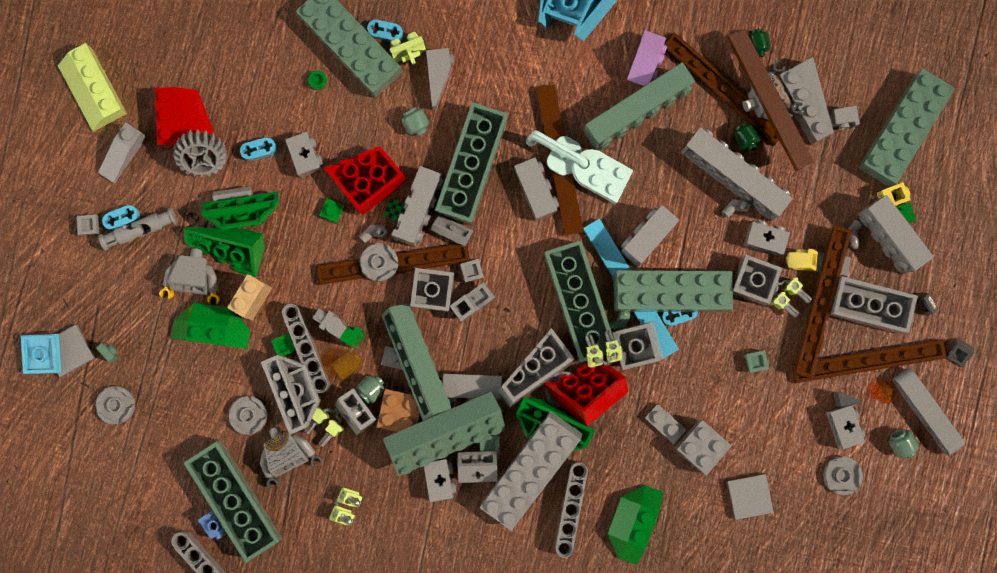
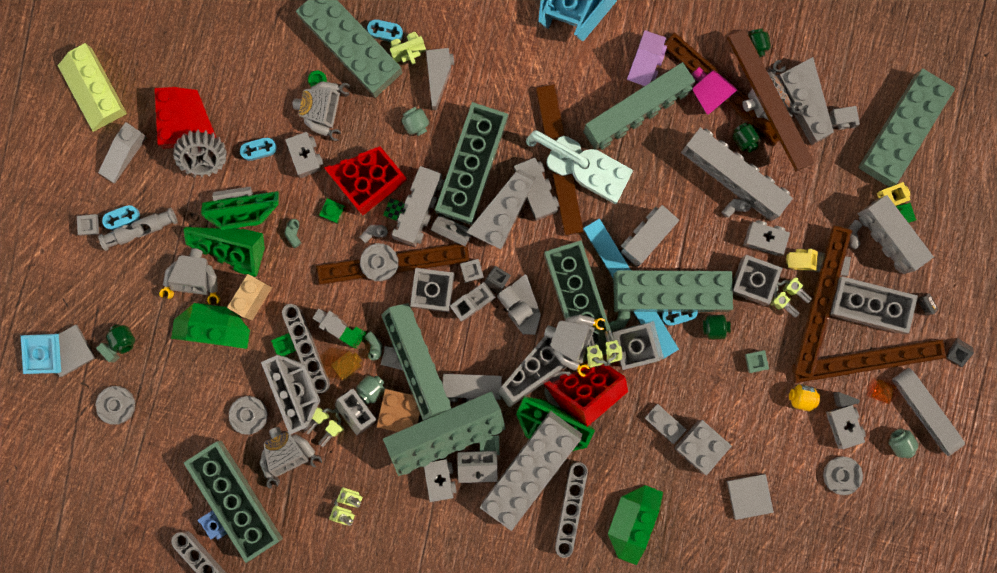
none -> dark green head [106,324,135,354]
none -> sand green arm [284,219,302,248]
none -> light grey torso [293,81,350,141]
none -> sand green arm [364,331,382,361]
none -> light grey wedge [466,169,536,249]
none -> dark grey slope [485,266,511,295]
none -> light grey panel [497,275,541,335]
none -> light grey torso [544,315,605,376]
none -> dark pink torso [691,67,737,115]
none -> dark green head [703,315,731,340]
none -> yellow head [789,384,820,411]

